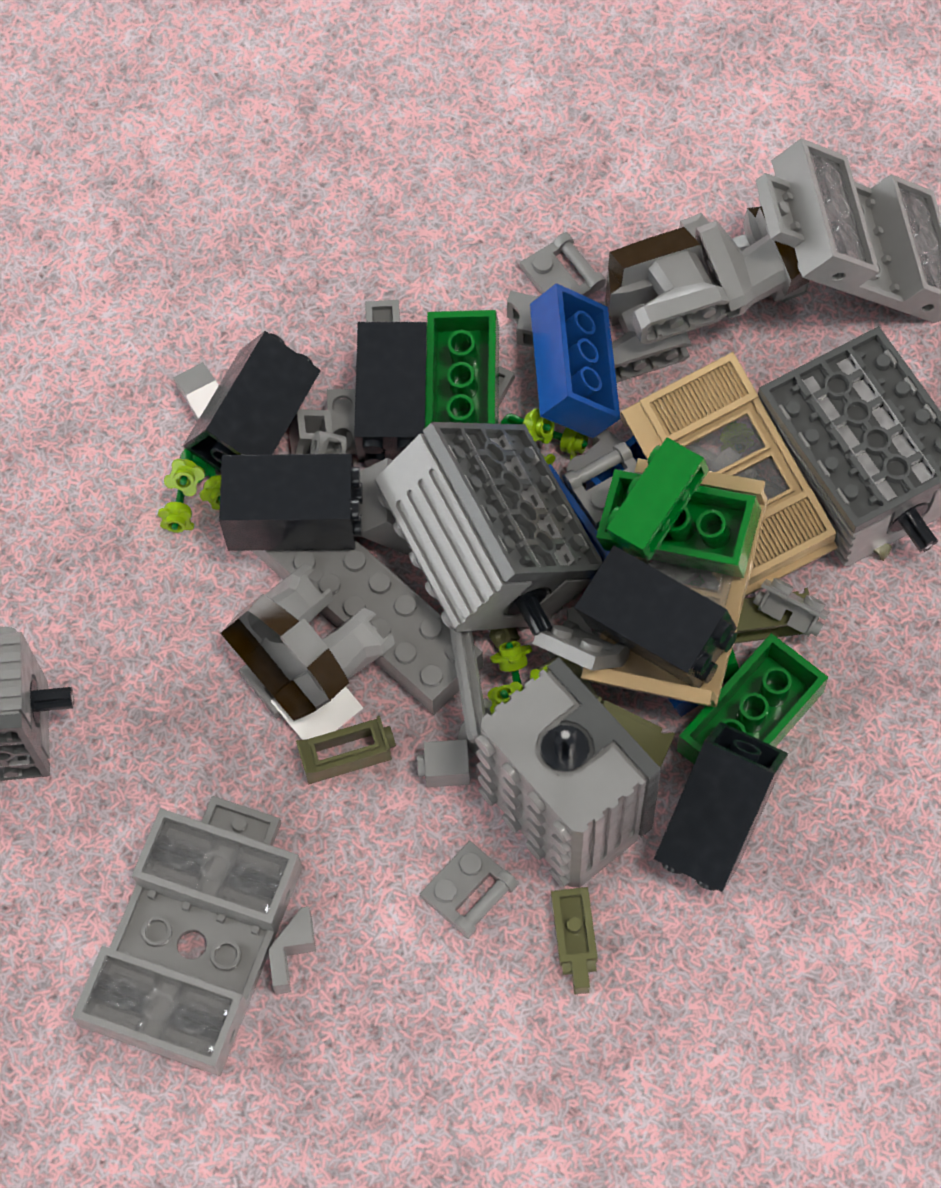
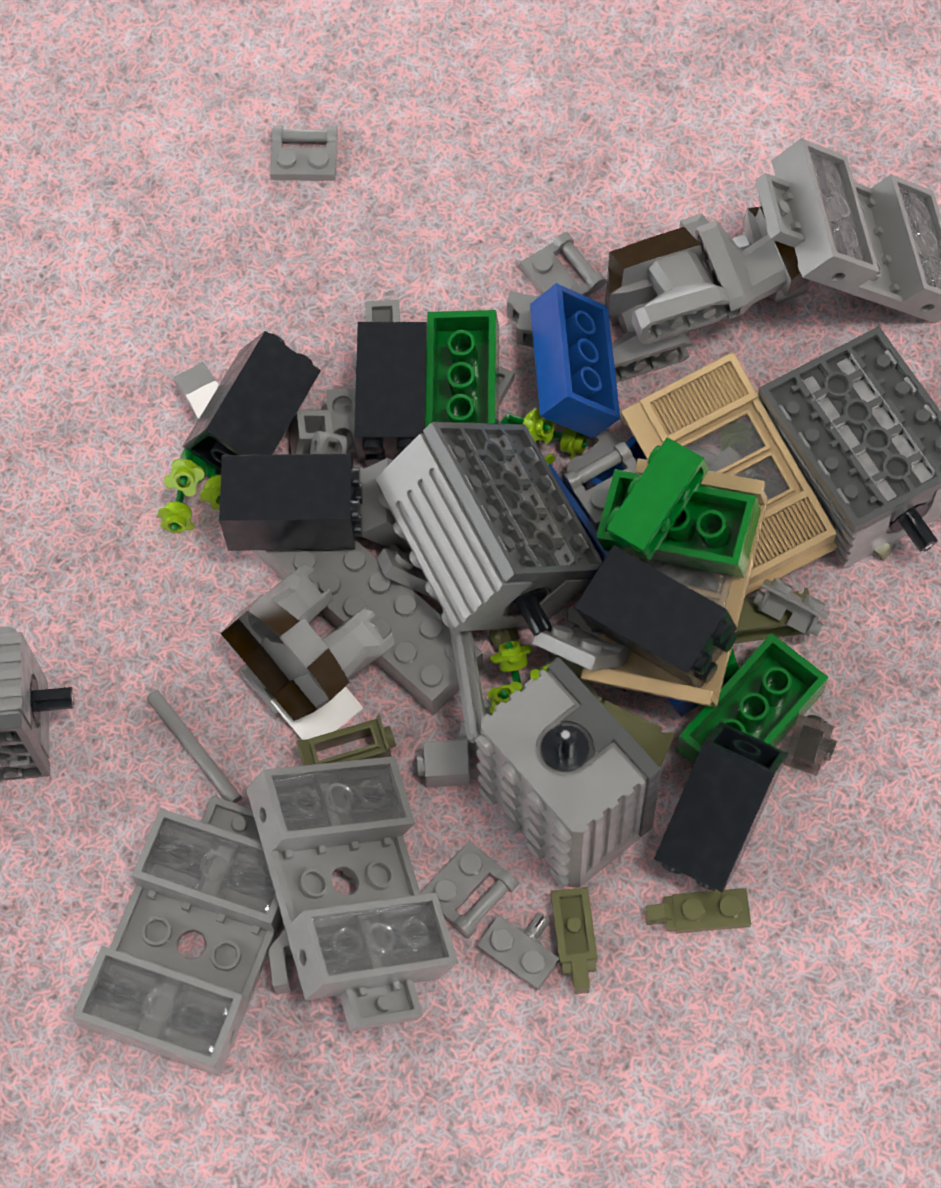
none -> light grey bar [147,690,242,803]
none -> light grey piece [246,756,458,1032]
none -> light grey plate [270,126,338,181]
none -> light grey hinge [377,544,438,601]
none -> light grey plate [477,912,559,991]
none -> olive hinge [645,888,751,934]
none -> clear smoke brick [784,714,837,776]

